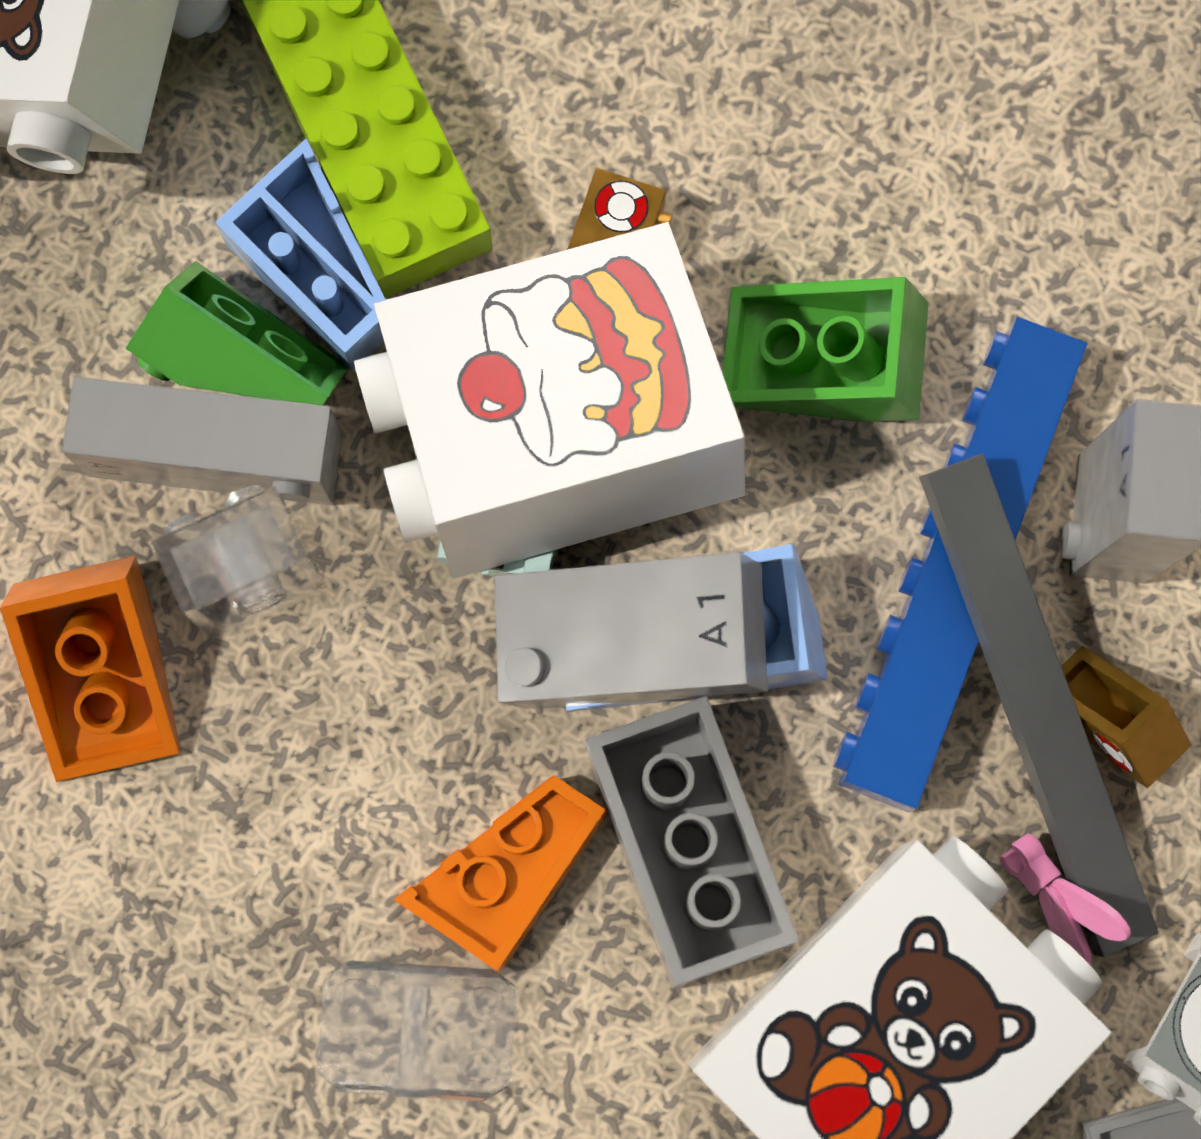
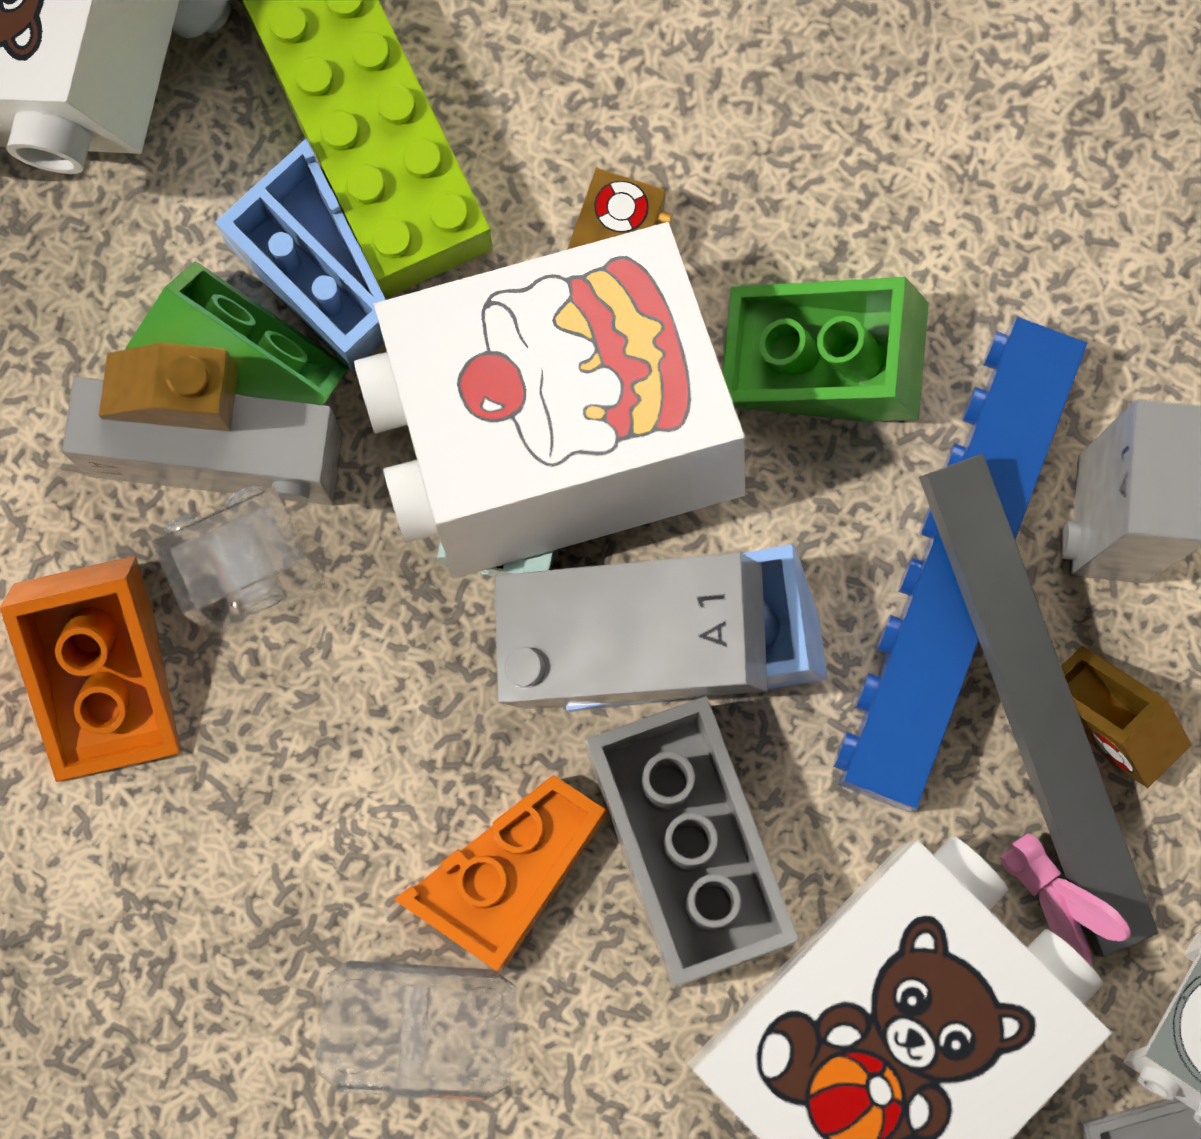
none -> pearl gold slope [99,343,238,432]

